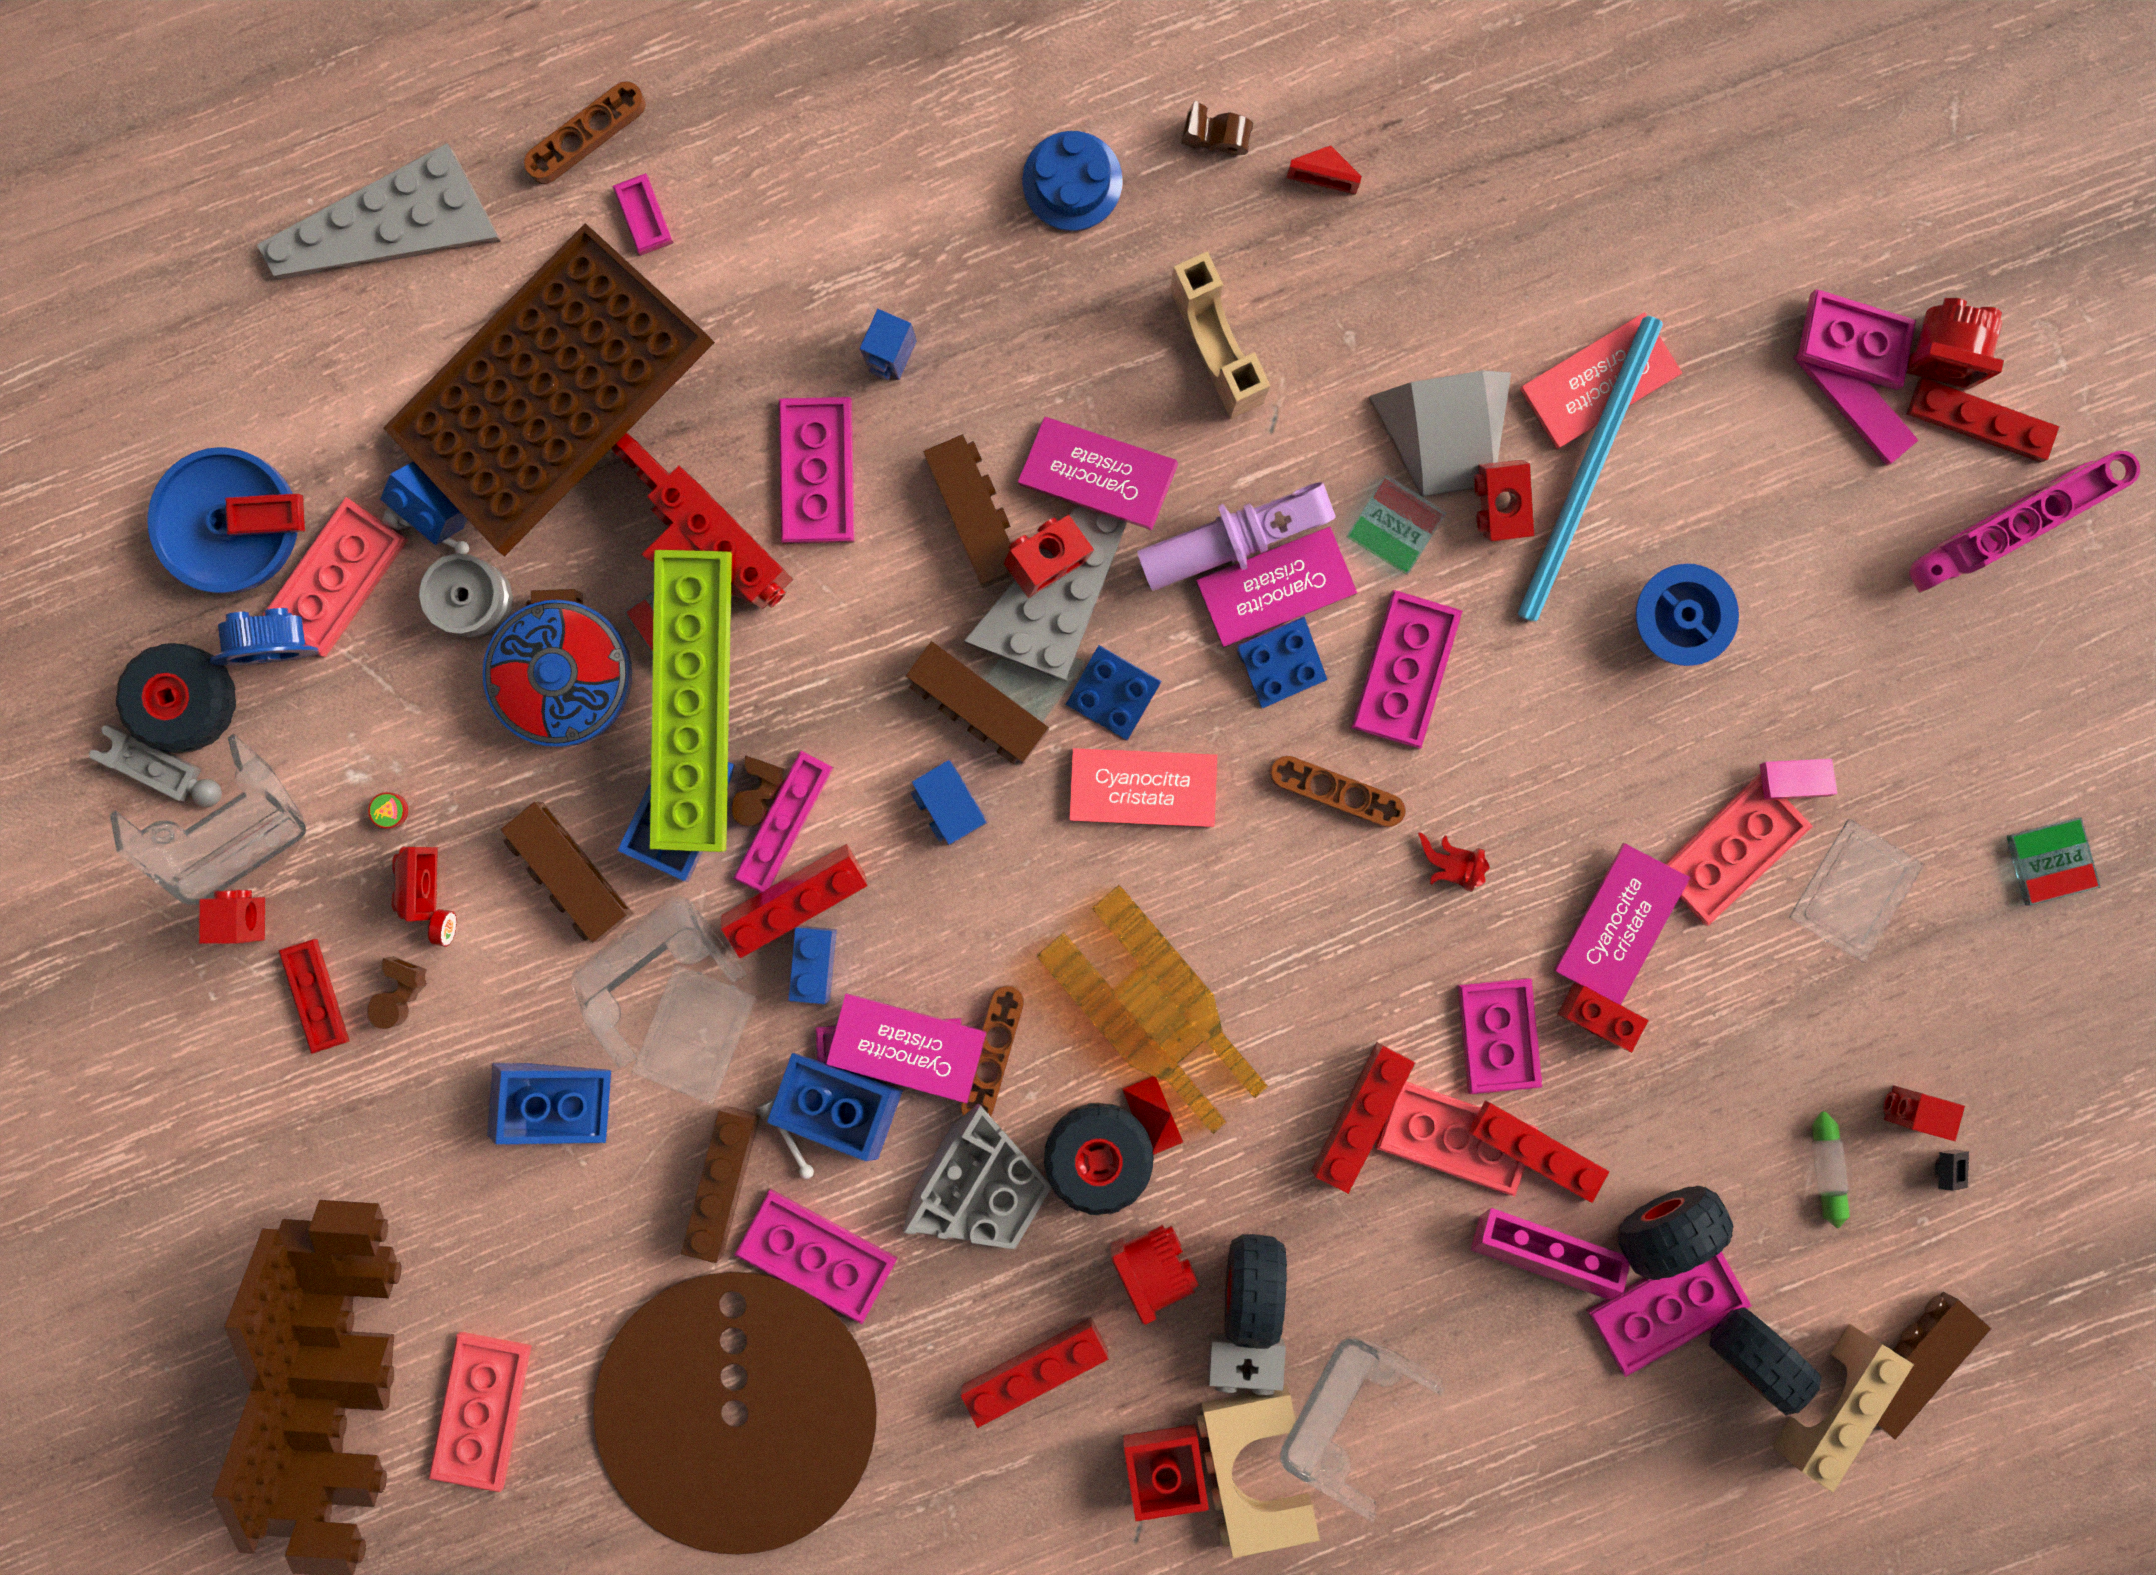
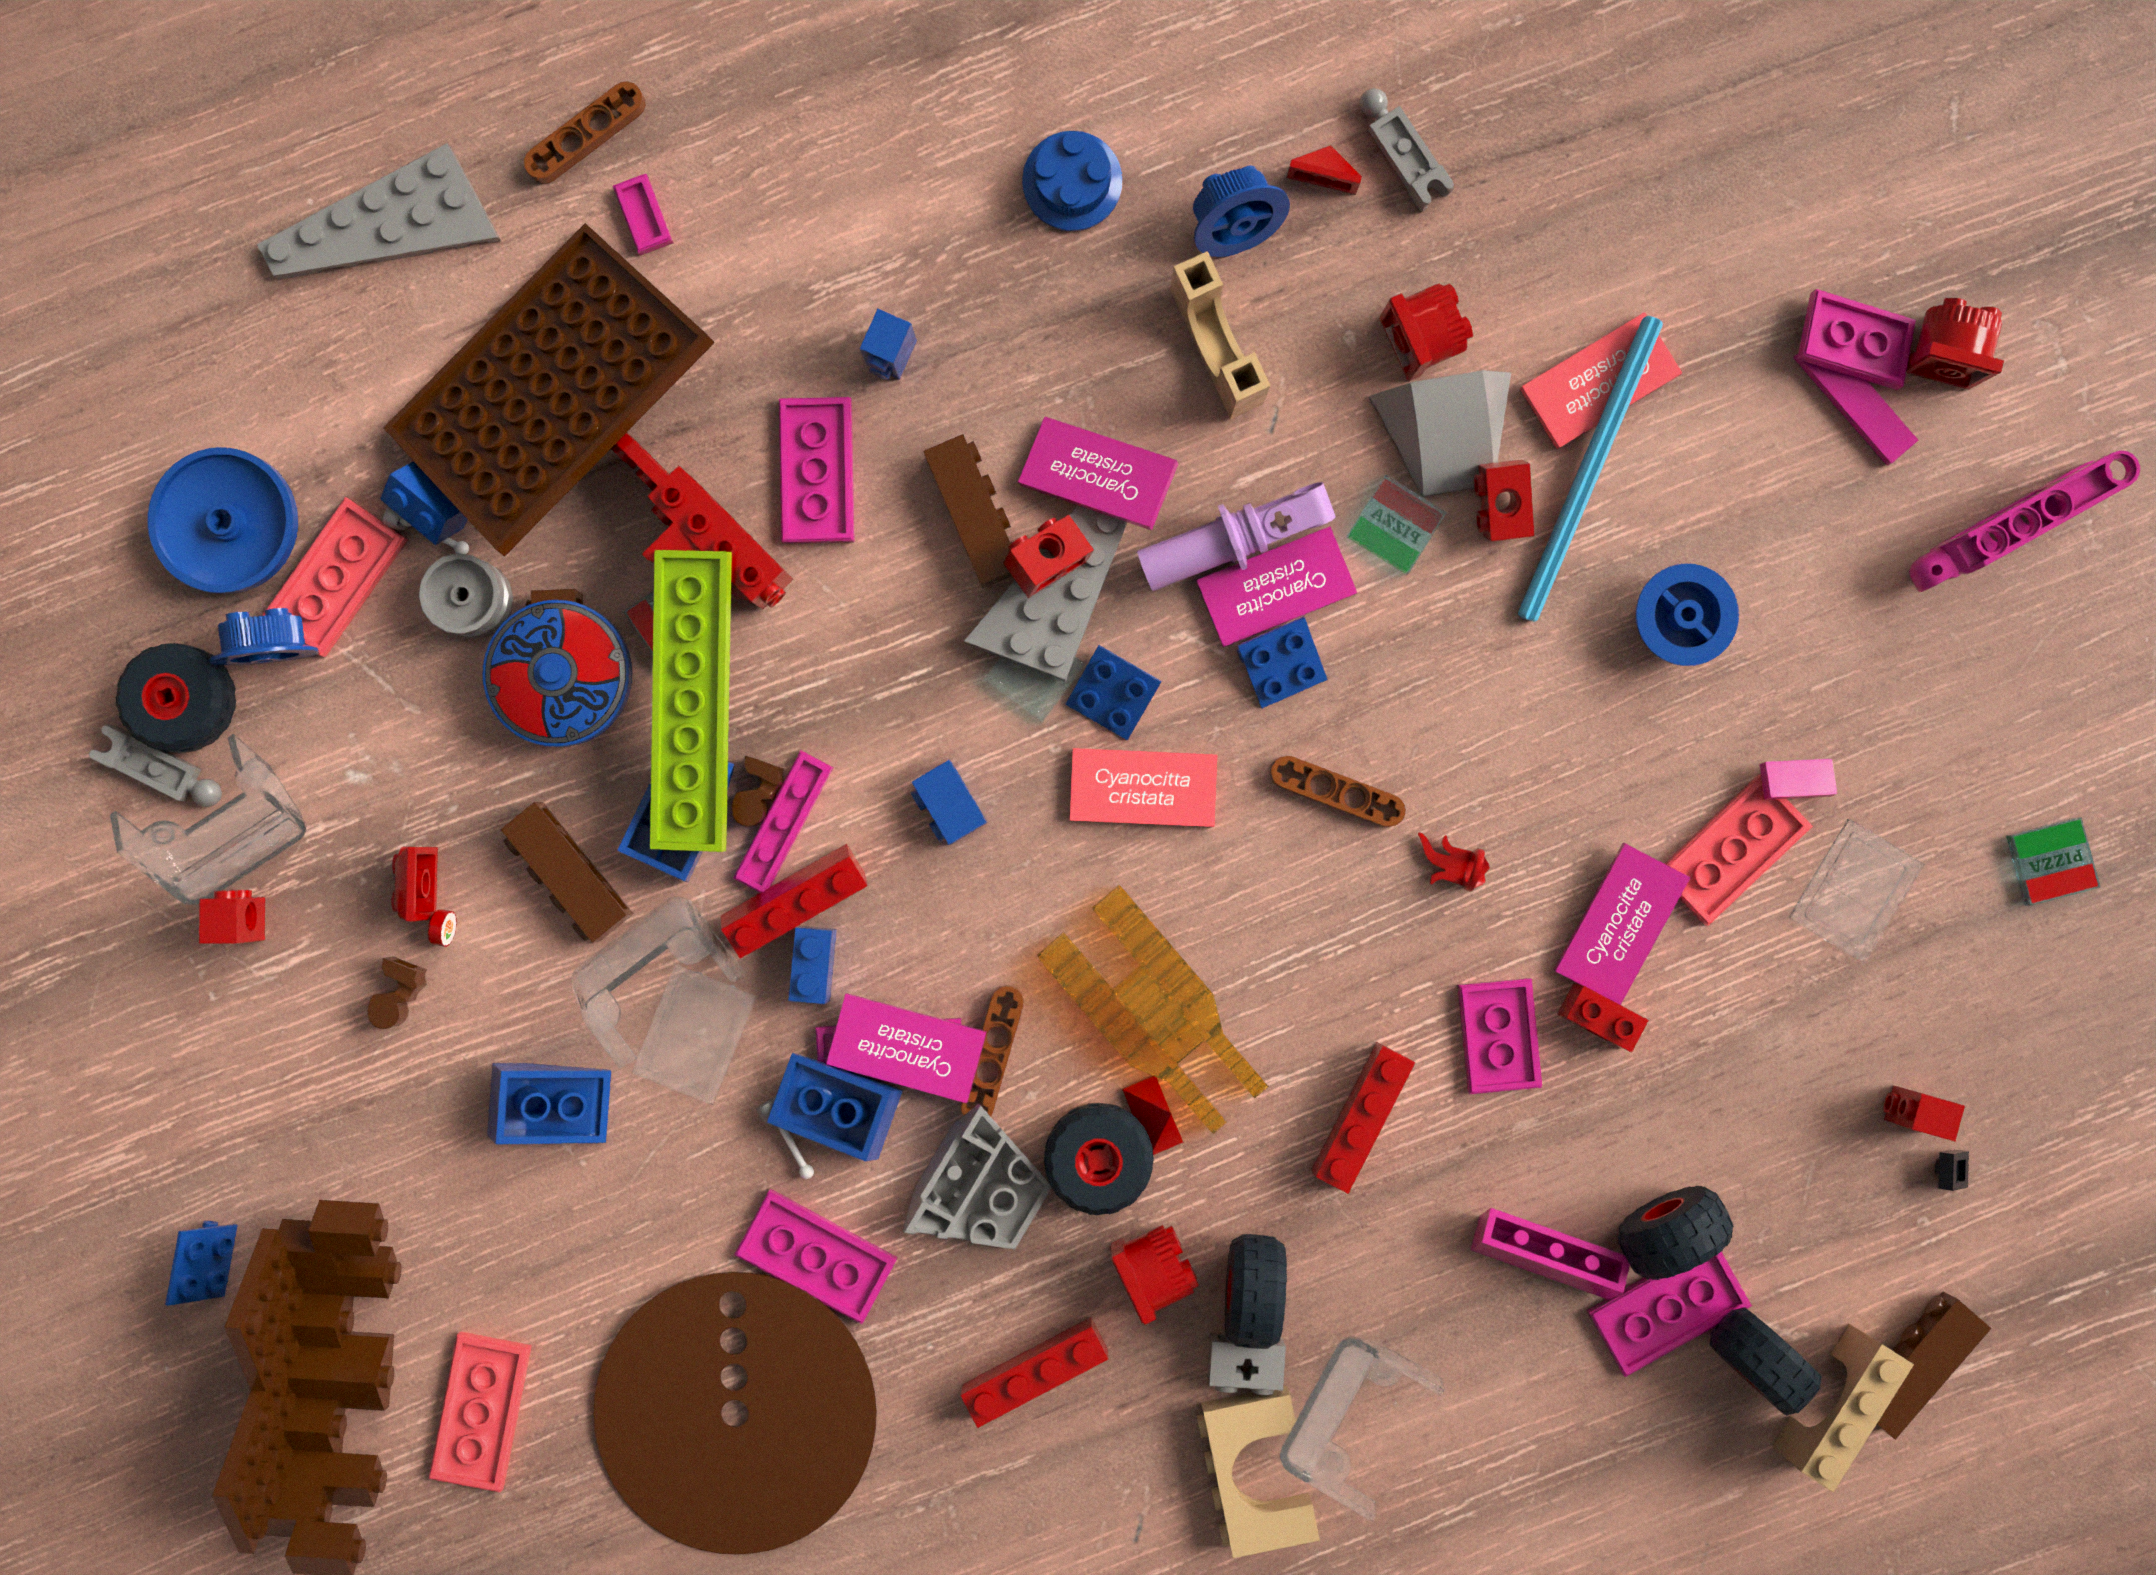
red tile [225,494,305,536] -> none
red tile [278,939,350,1054] -> none
tile [368,792,408,829] -> none
reddish brown brick [681,1106,760,1263] -> none
reddish brown brick [906,641,1049,764] -> none
red brick [1123,1424,1209,1522] -> none
reddish brown leg [1181,101,1254,155] -> none
dark pink tile [1351,590,1463,749] -> none
coral tile [1376,1081,1538,1197] -> none
red plate [1468,1100,1610,1203] -> none
piece [1812,1111,1850,1228] -> none
red plate [1906,378,2060,463] -> none
none -> blue hinge [165,1221,238,1306]
none -> blue piece [1193,165,1290,257]
none -> light grey plate [1360,88,1454,212]
none -> red piece [1379,283,1473,381]

